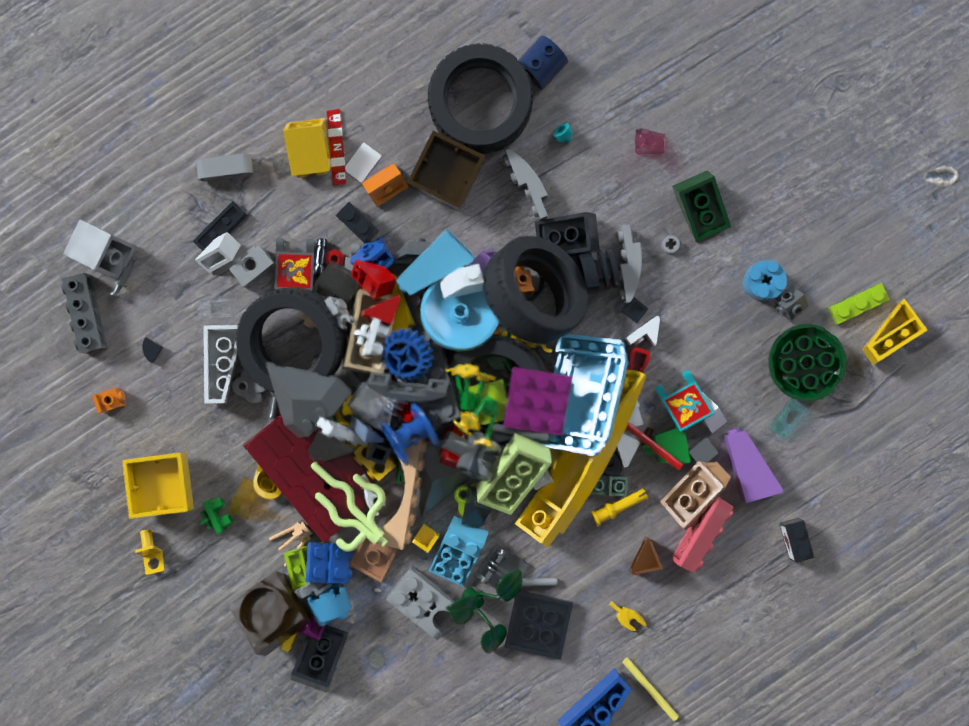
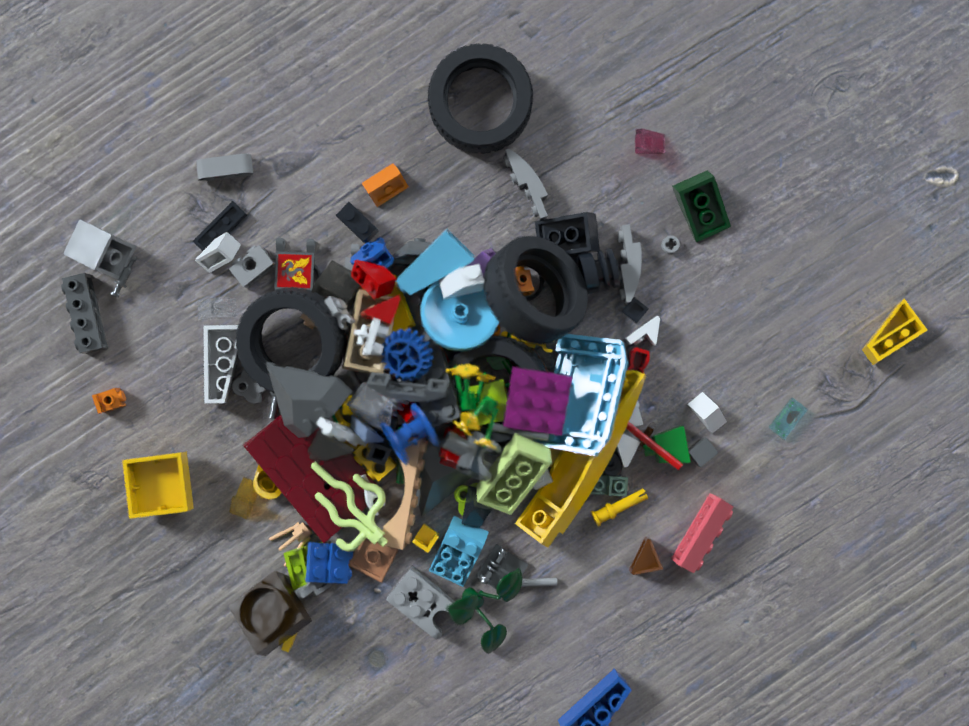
yellow bracket [135,530,165,575] -> none
black tile [142,337,163,363] -> none
green hips [198,497,233,534] -> none
yellow slope [283,118,331,178] -> none
black slope [291,625,349,693] -> none
magenta slope [298,614,326,641] -> none
dark azure brick [307,584,352,626] -> none
black axle [313,238,328,276] -> none
red plate [325,250,345,269] -> none
red sticker [327,109,347,185] -> none
white sticker [345,142,382,183] -> none
dark brown container [407,130,485,212] -> none
black plate [504,590,573,660] -> none
dark blue brick [518,35,568,90] -> none
teal tile [553,123,573,143] -> none
yellow hand [609,601,647,631] -> none
light yellow bar [622,657,679,721] -> none
flag [655,370,715,433] -> none
medium nougat slope [660,460,731,530] -> none
medium lavender slope [723,428,784,503] -> none
dark azure brick [743,260,787,301] -> none
dark green brick [768,324,846,401] -> none
dark grey brick [774,285,809,320] -> none
black brick [779,518,815,563] -> none
lime plate [828,283,890,325] -> none

